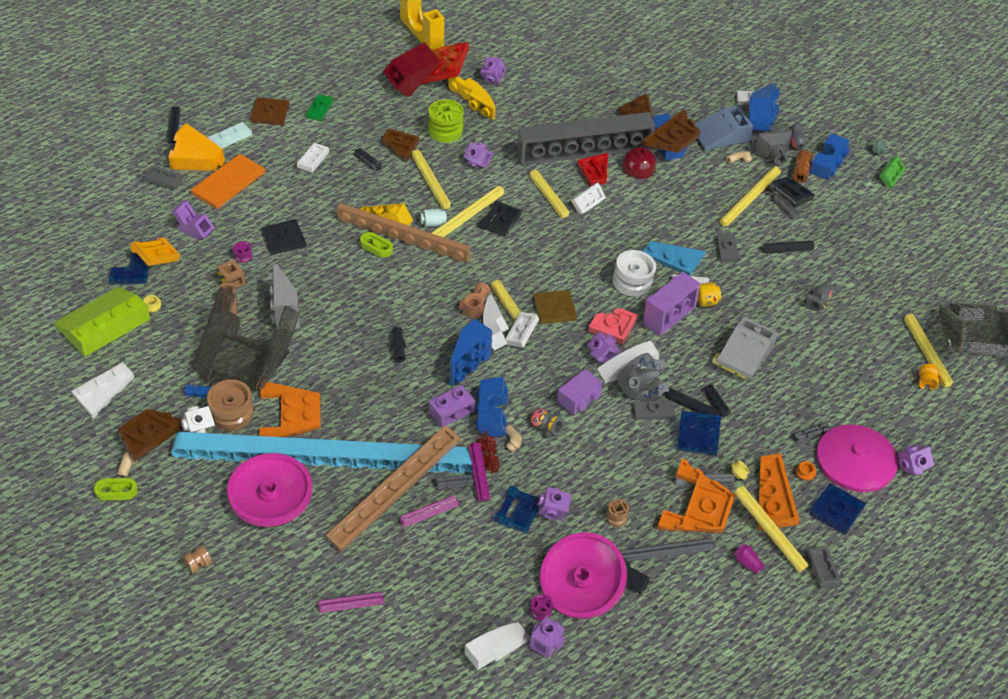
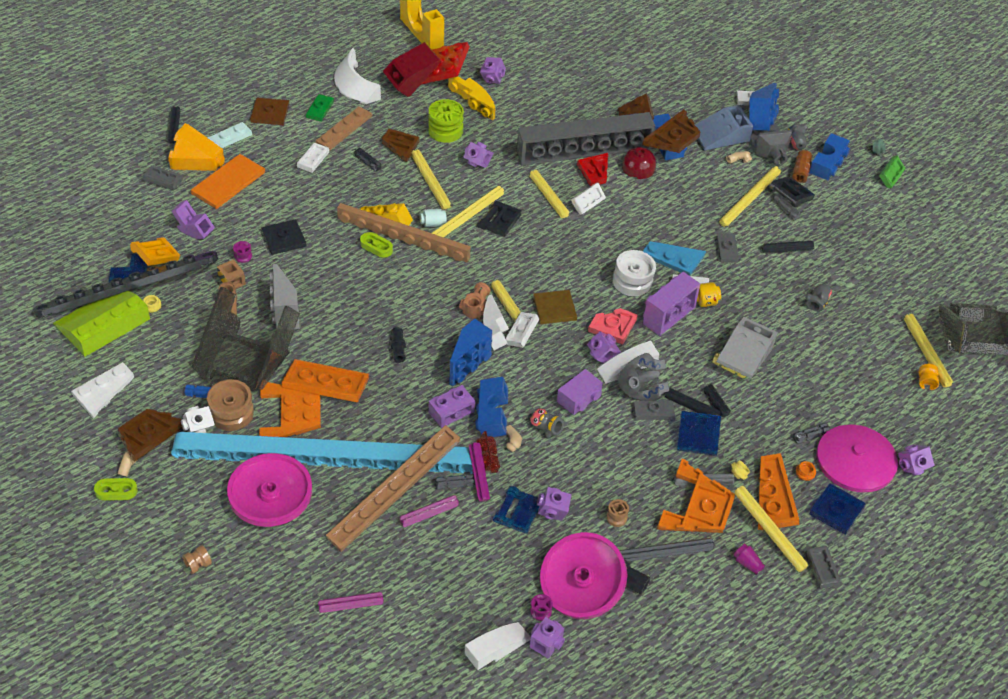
none -> black plate [33,251,219,318]
none -> orange tile [282,359,369,403]
none -> medium nougat plate [315,106,372,151]
none -> white windscreen [334,48,381,104]

